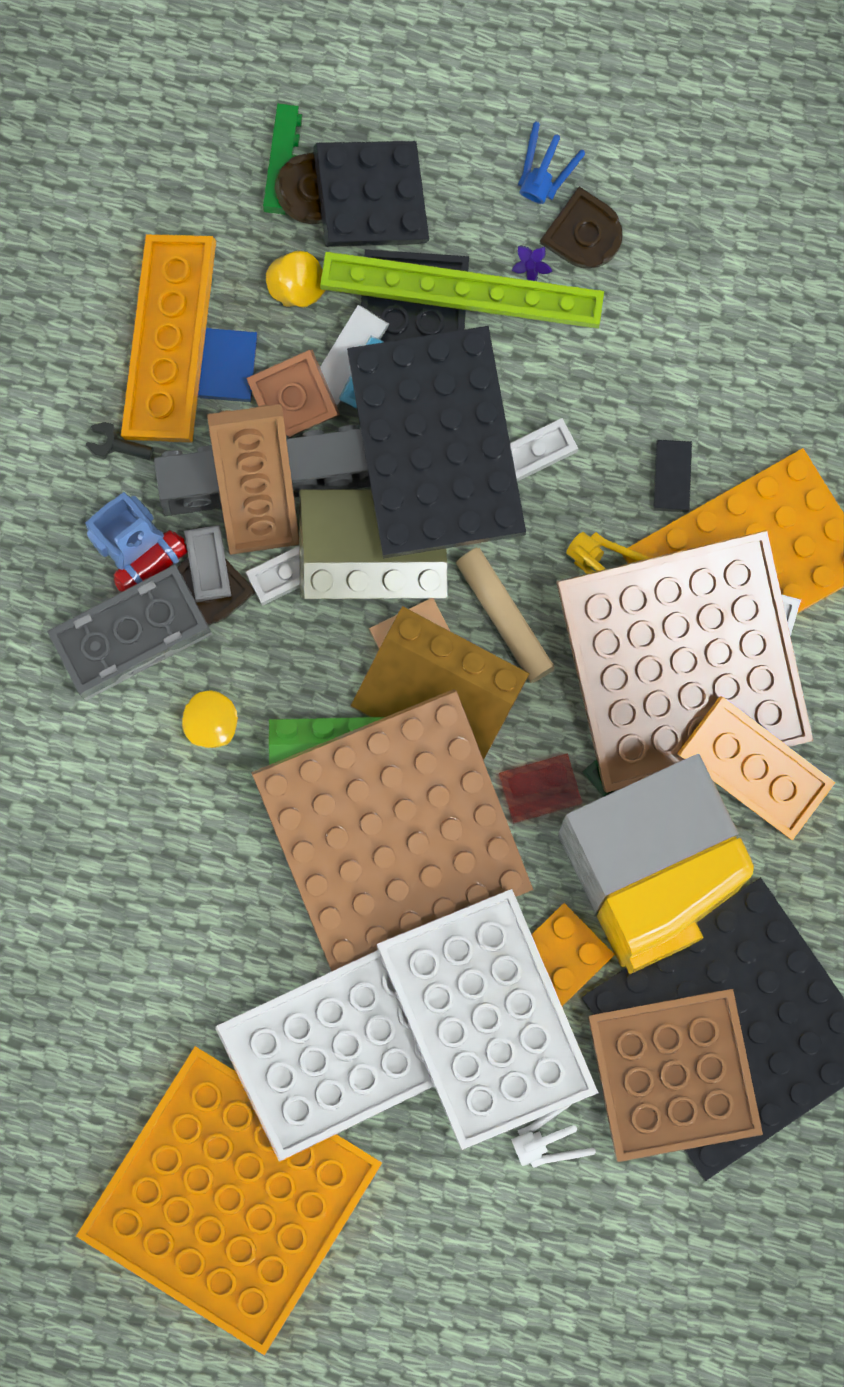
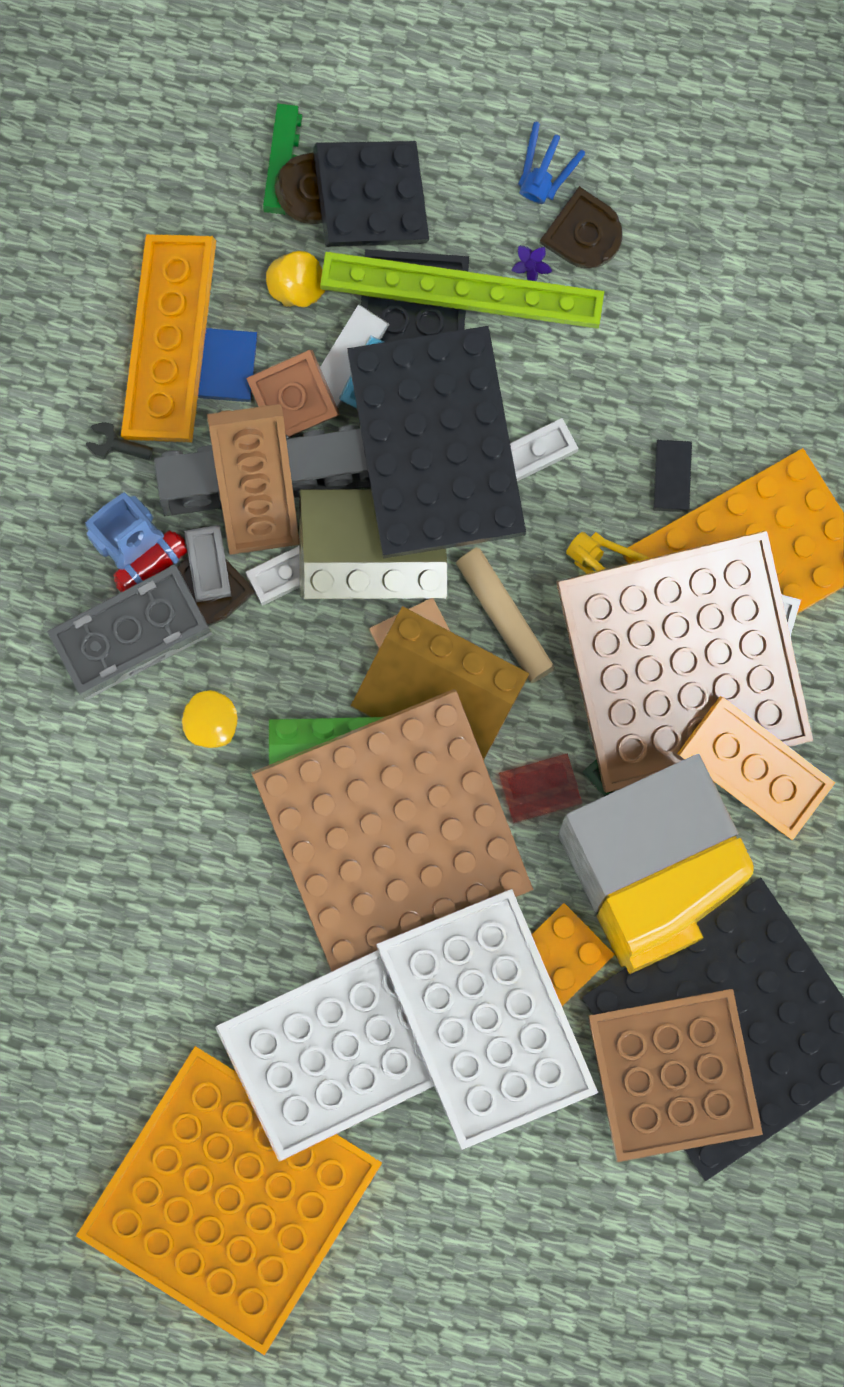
white plant [511,1104,596,1168] -> none

